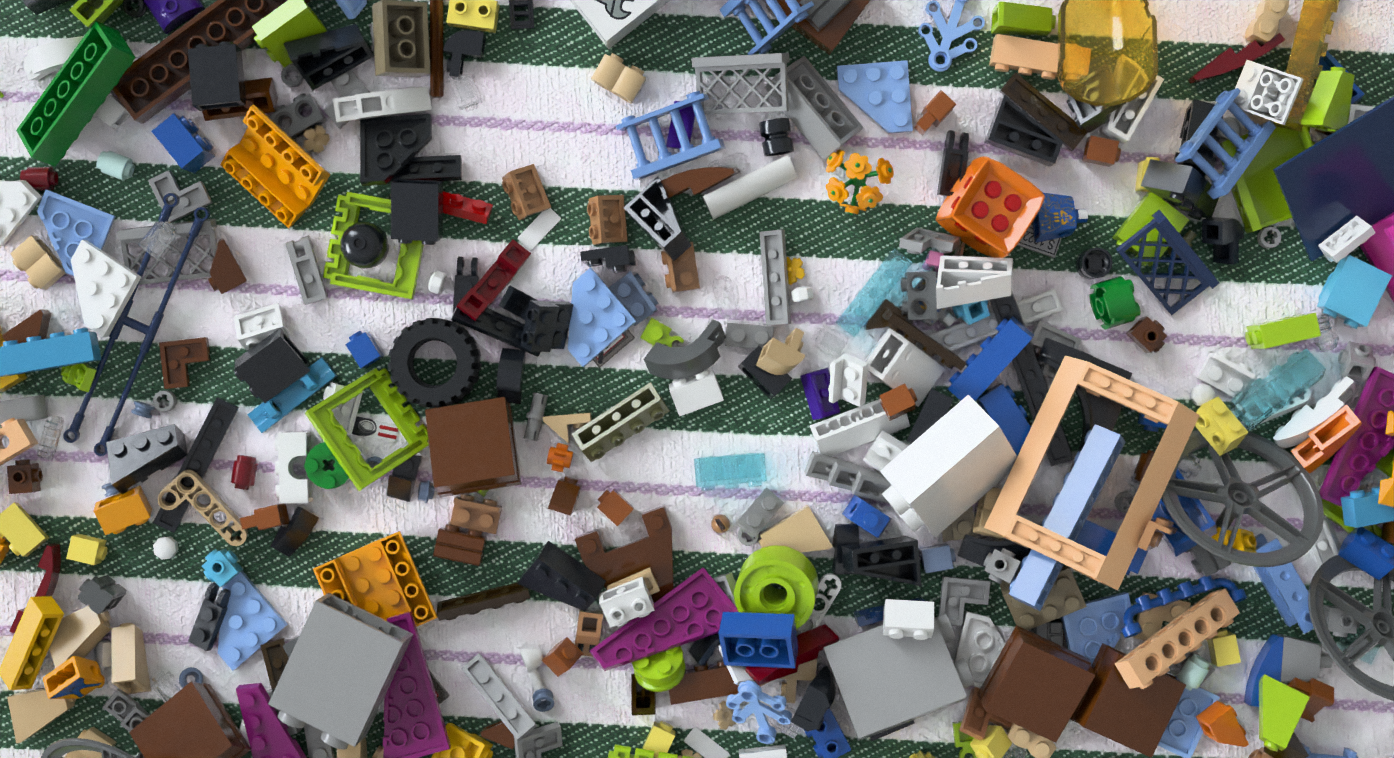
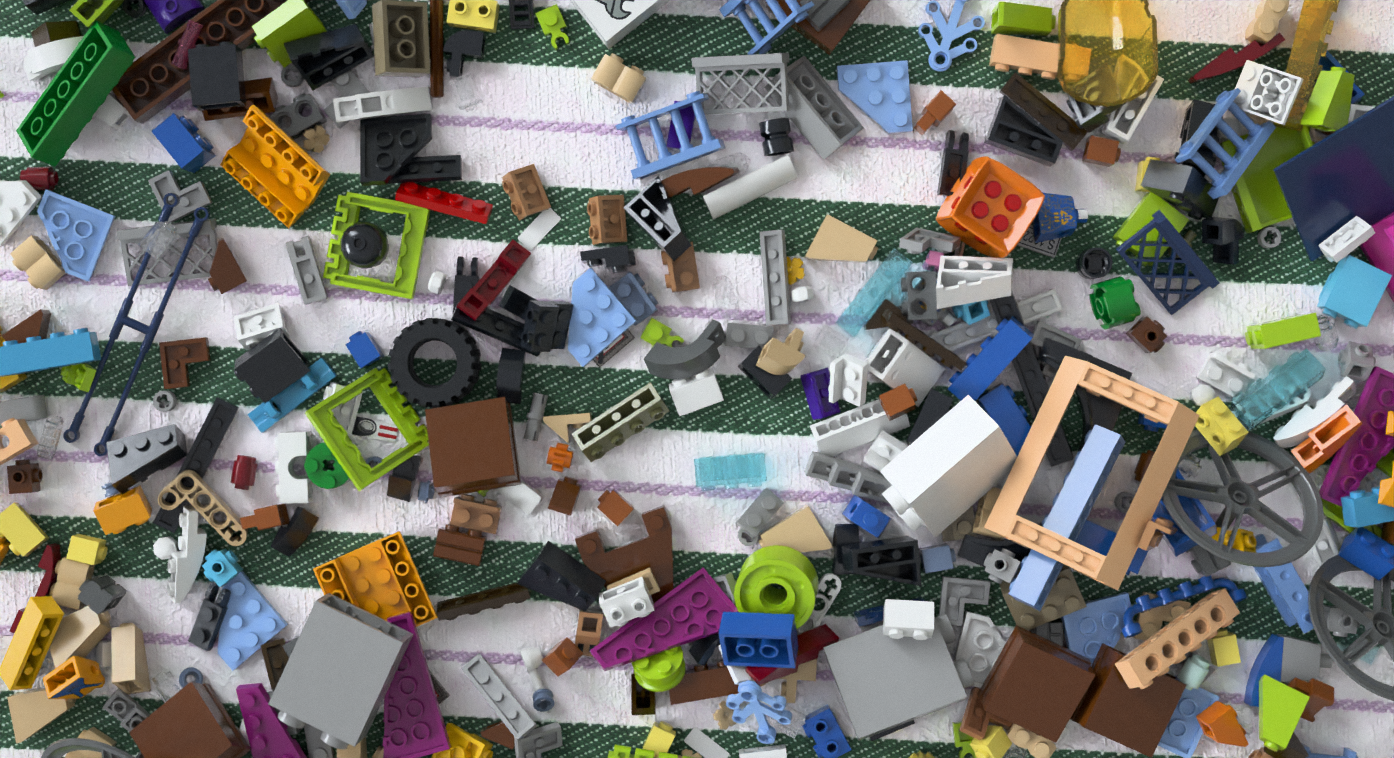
white plate [71,240,141,338] -> none
light aqua brick [96,151,135,181] -> none
sand blue bush [131,401,155,418] -> none
black brick [391,179,443,245] -> none
medium nougat hinge [711,514,730,534] -> none
black slope [791,665,836,731] -> none
light orange plant [826,149,894,215] -> none
none -> dark brown slope [31,21,81,47]
none -> tan brick [49,556,95,610]
none -> white slope [167,505,207,604]
none -> clear pink pin [171,19,204,70]
none -> white slope [495,480,544,515]
none -> lime plate [535,4,569,50]
none -> tan slope [804,214,878,263]

